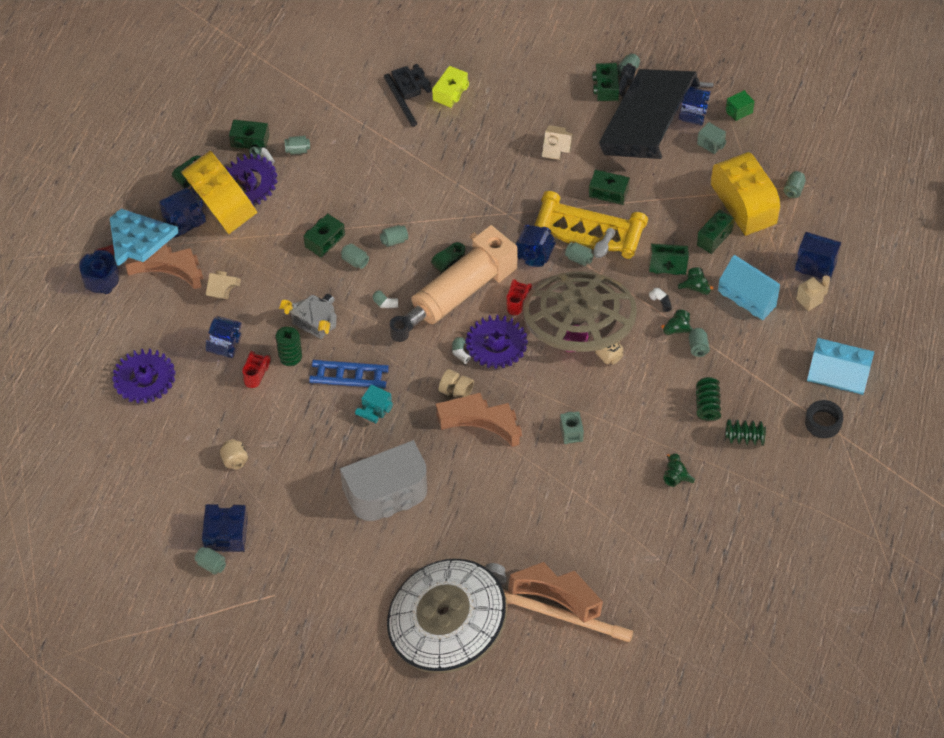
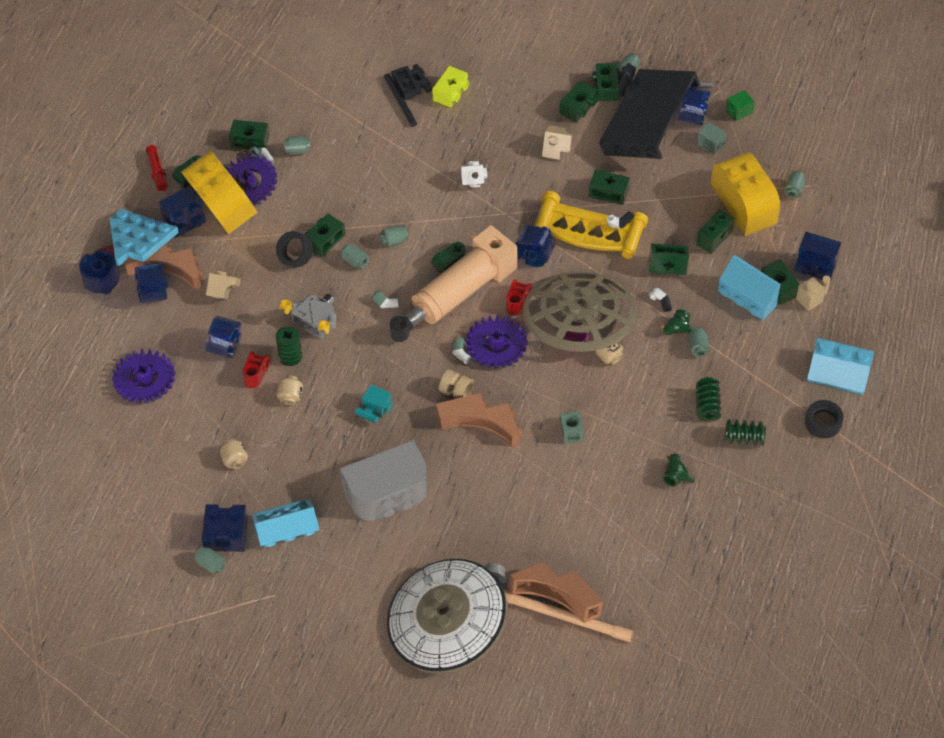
blue bar [310,360,389,389] -> none
sand green brick [565,242,594,266] -> none
light grey piece [594,228,615,258] -> none
dark green animal [678,267,713,295] -> none
none -> clear blue brick [134,263,167,304]
none -> red pin [145,145,168,191]
none -> medium azure slope [250,498,319,547]
none -> black tyre [276,231,313,267]
none -> tan head [277,375,303,405]
none -> white brick [461,161,487,187]
none -> dark green brick [559,80,598,123]
none -> arm [607,211,635,228]
none -> dark green brick [761,259,800,305]

